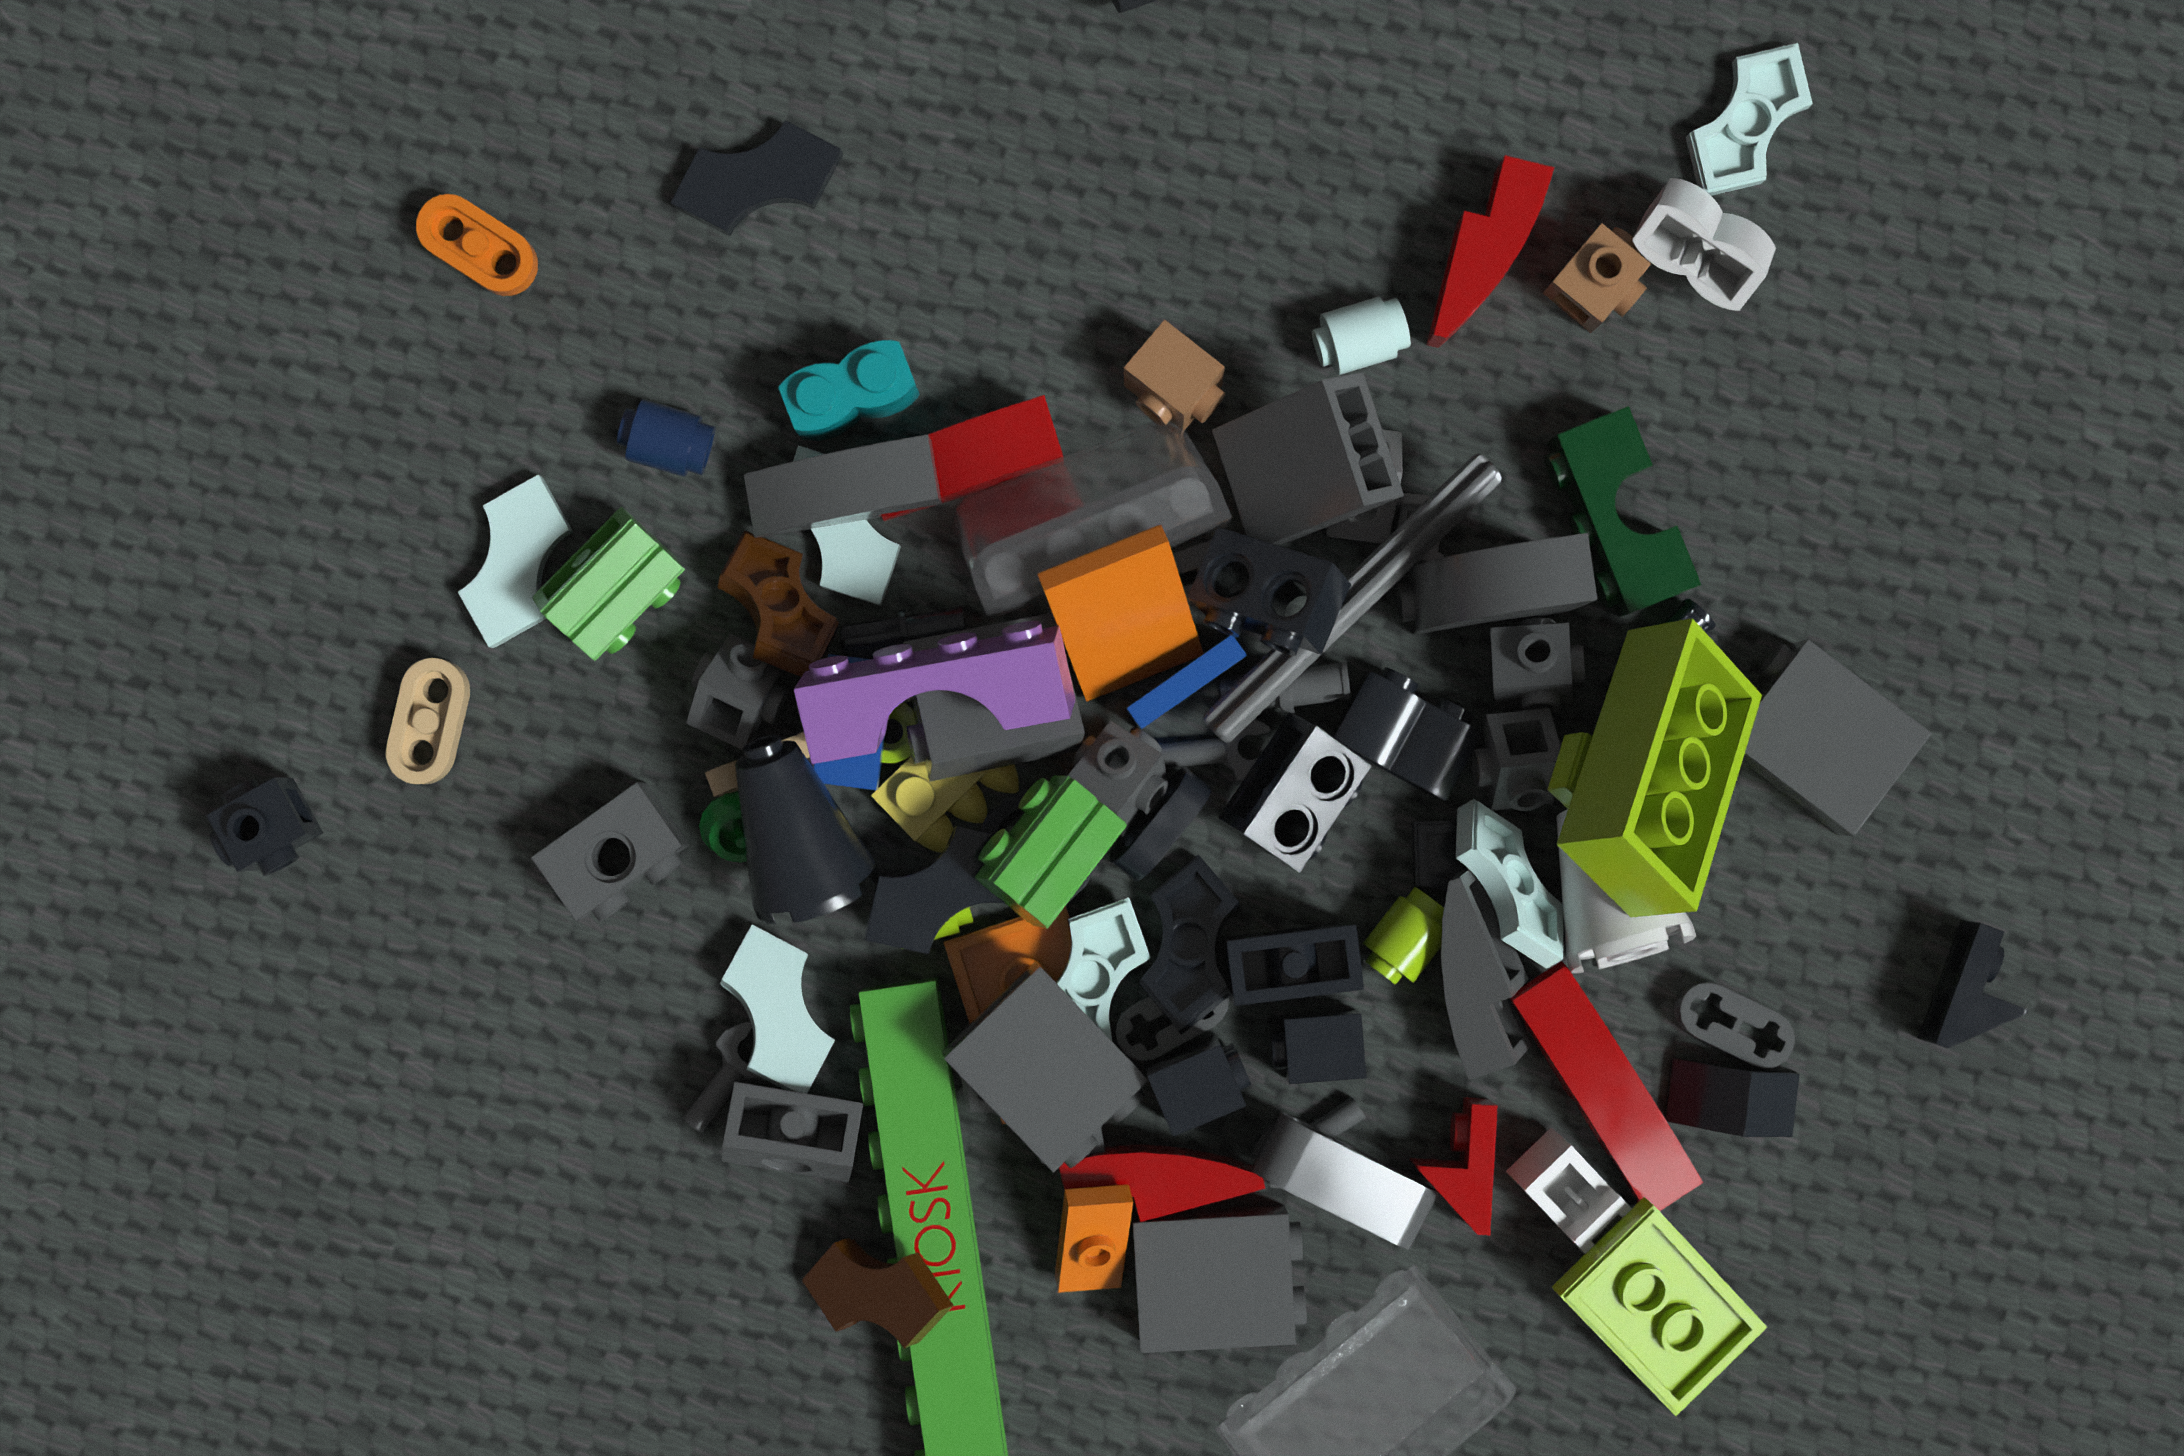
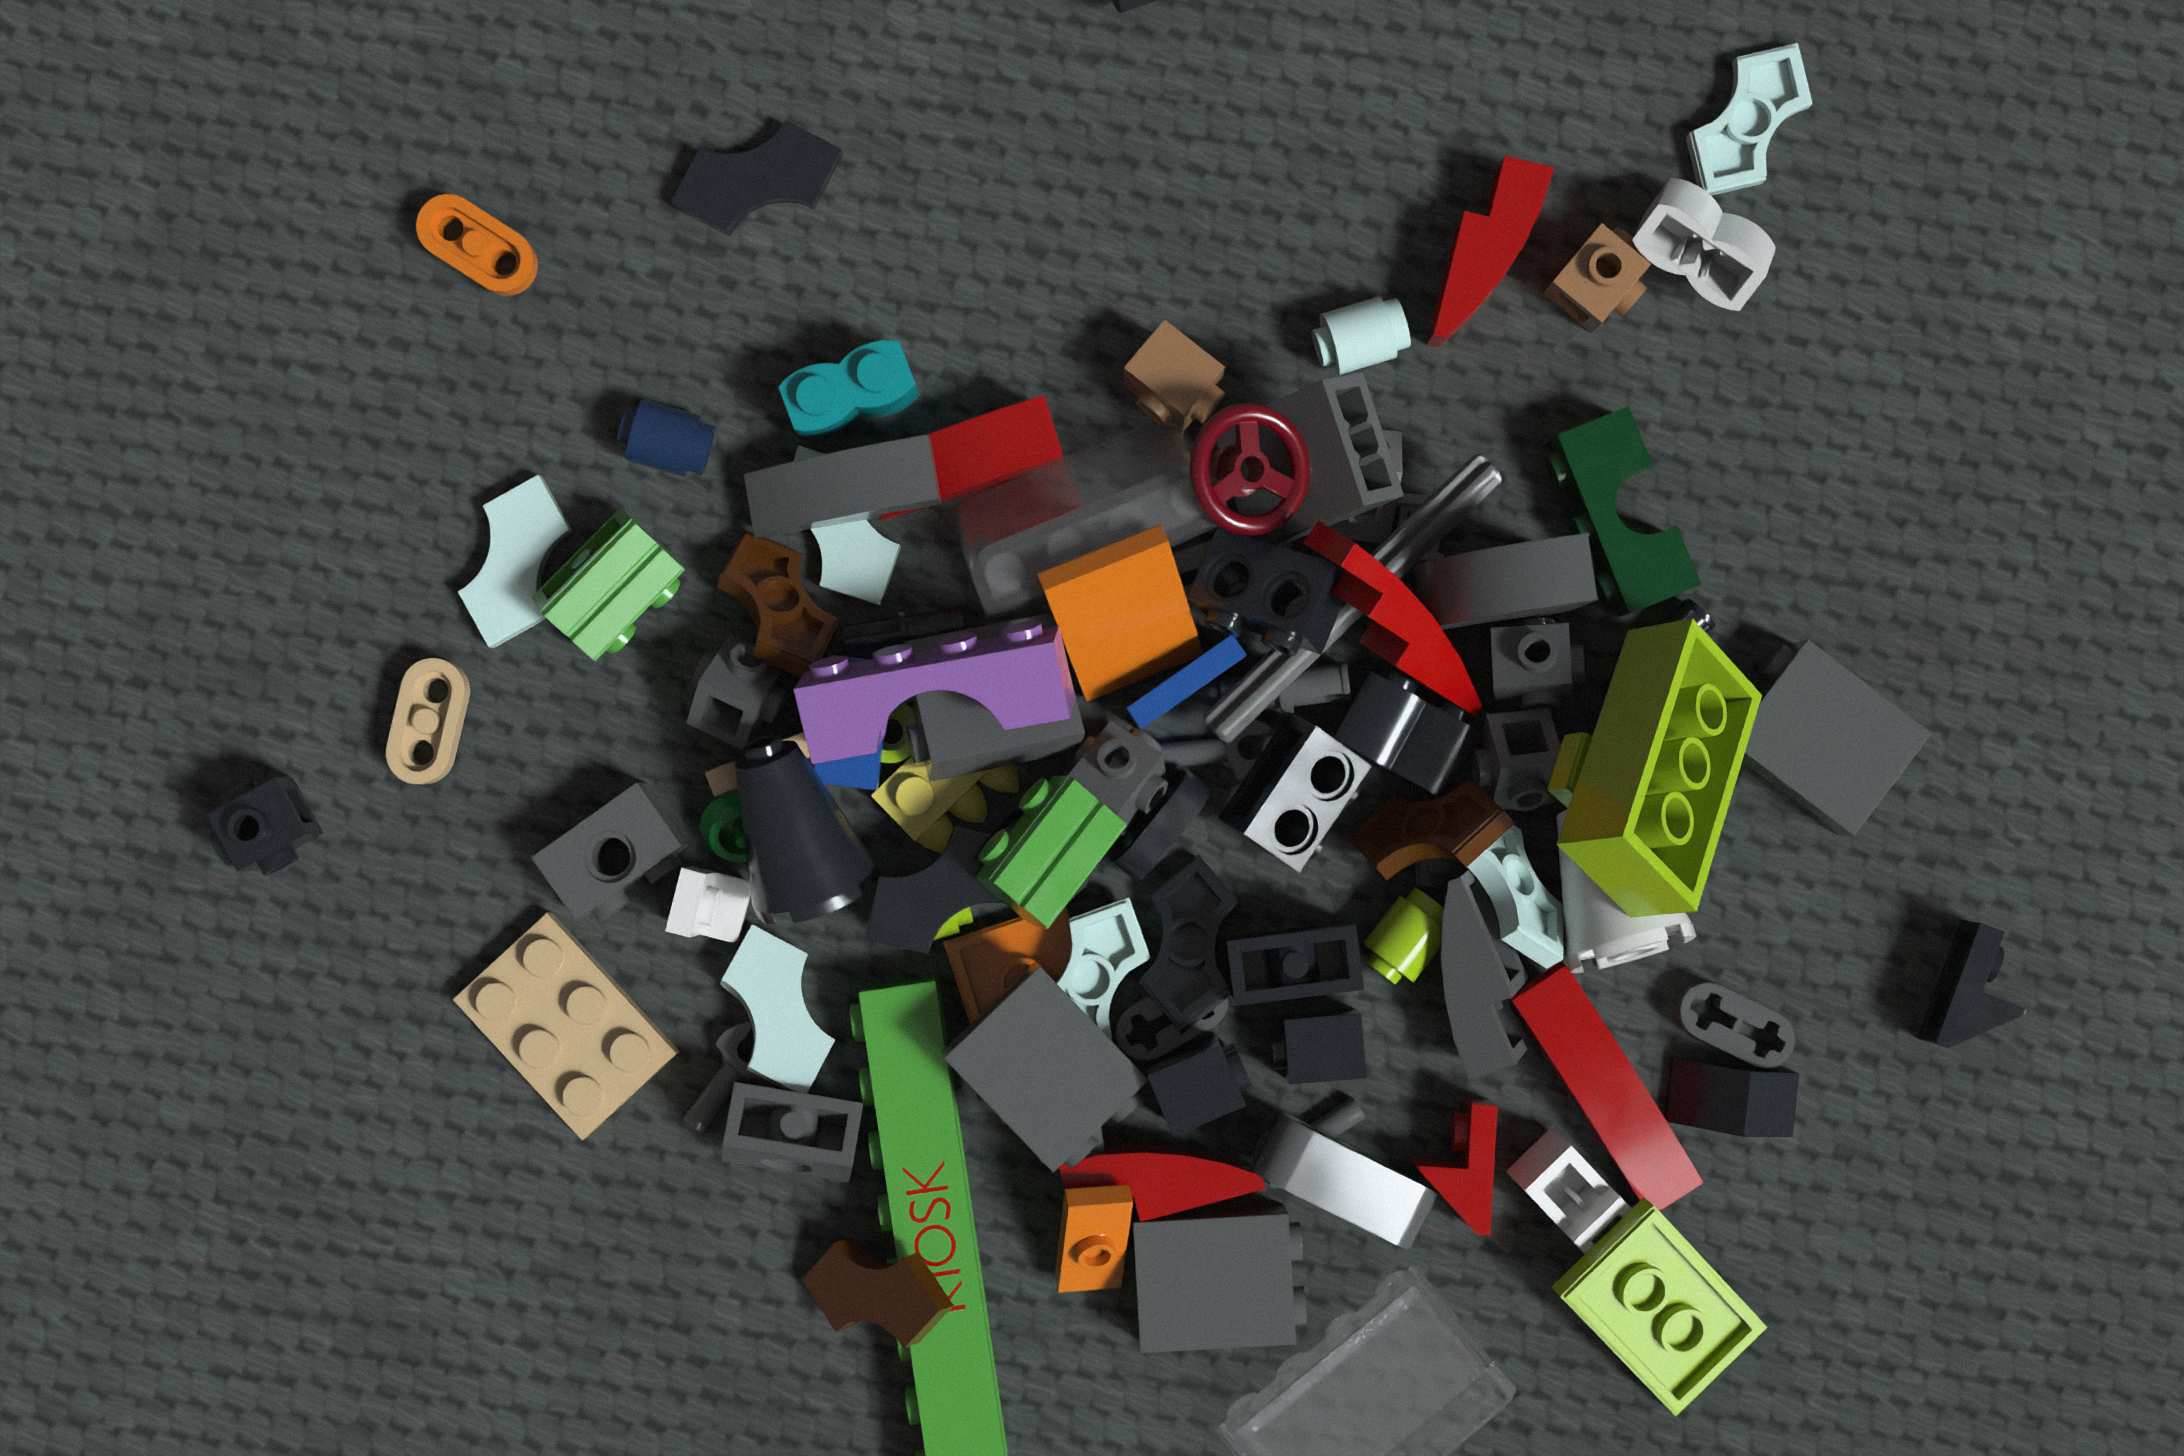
none -> tan plate [453,912,680,1140]
none -> white bracket [665,866,751,942]
none -> dark red piece [1189,403,1310,536]
none -> red slope [1304,520,1482,716]
none -> reddish brown tile [1347,781,1515,880]

